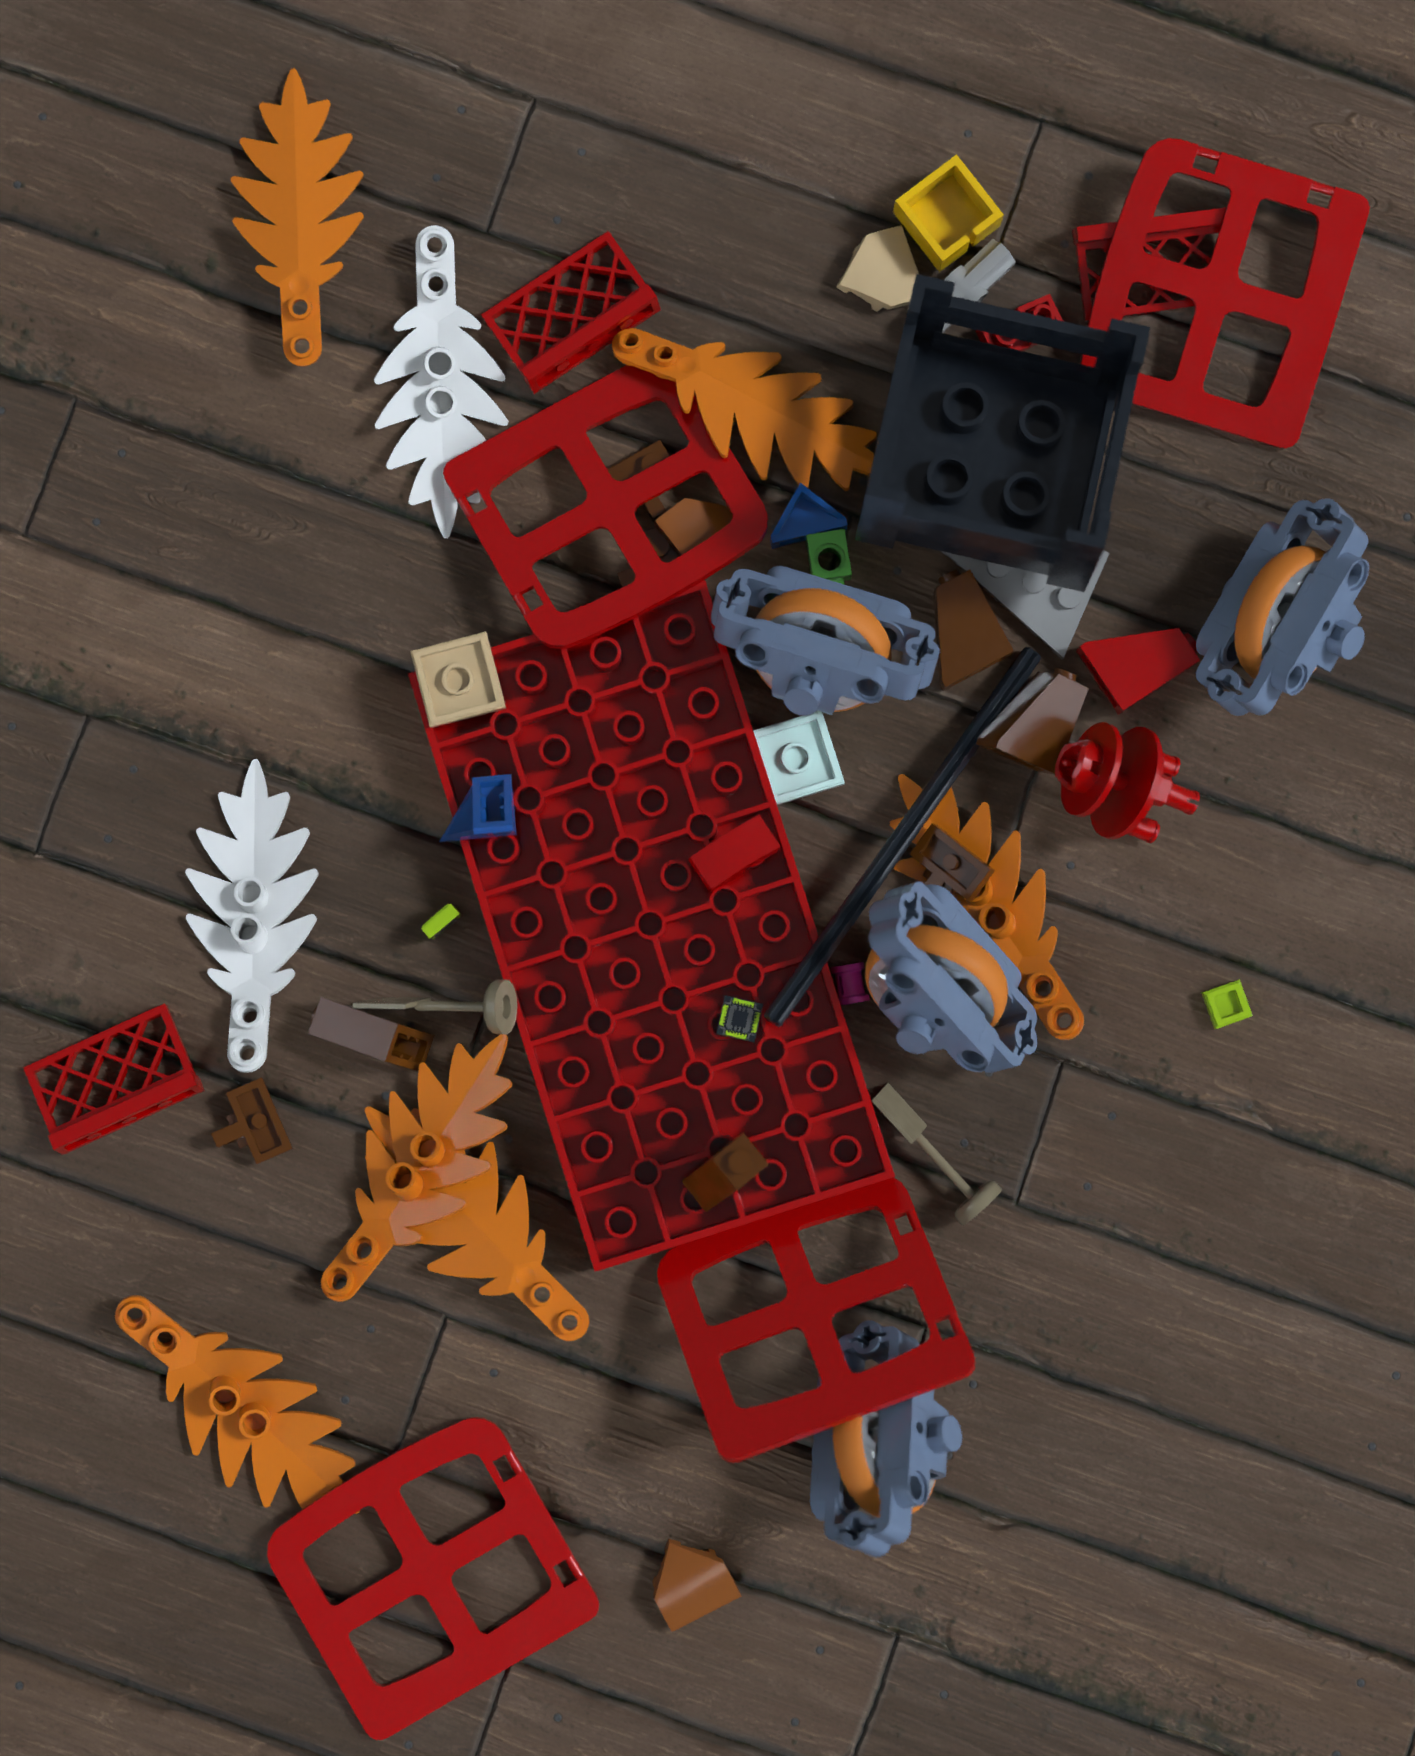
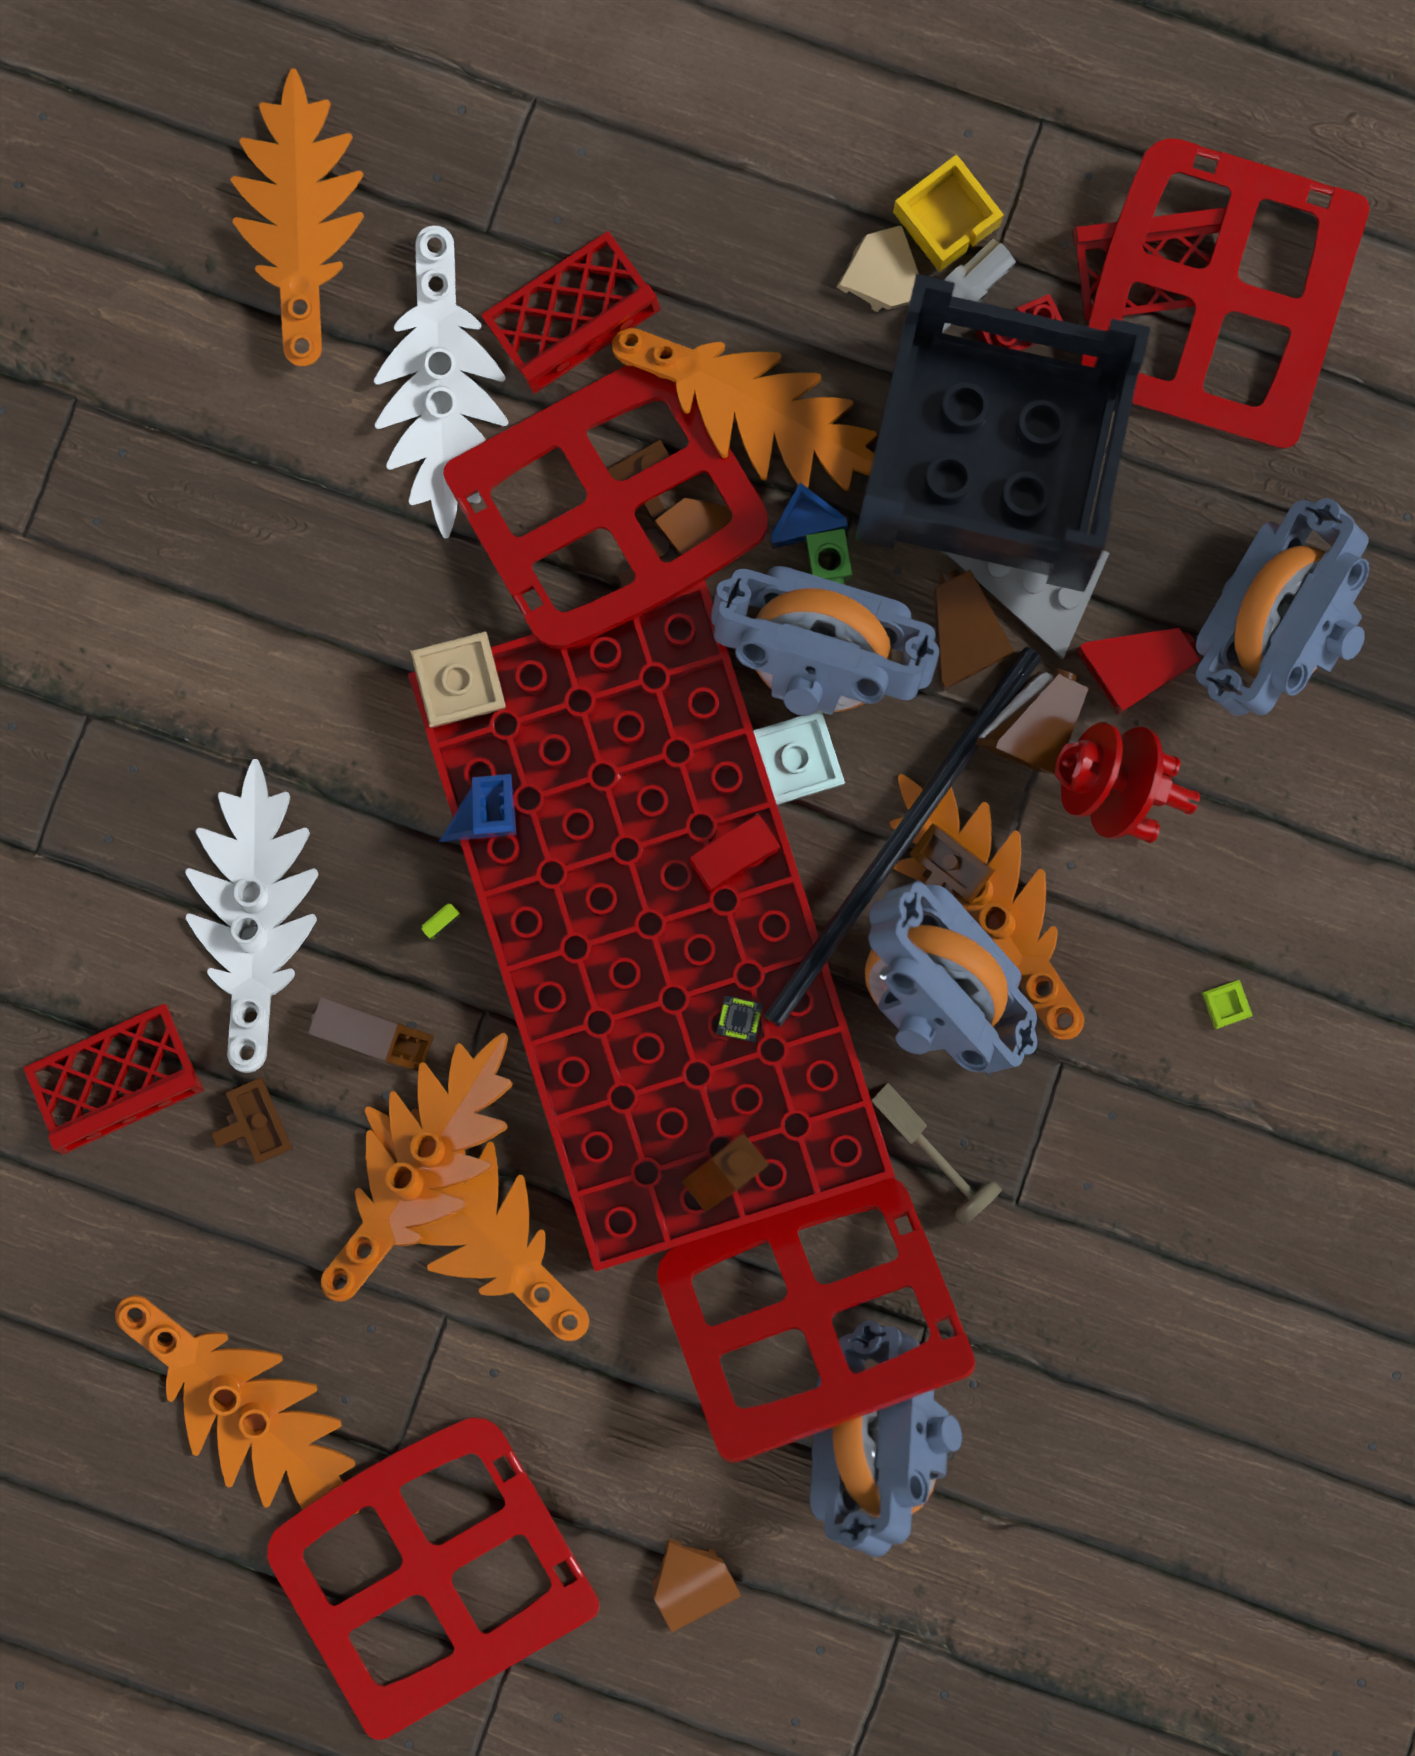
dark tan piece [352,979,517,1035] -> none
dark pink bush [830,962,870,1005] -> none

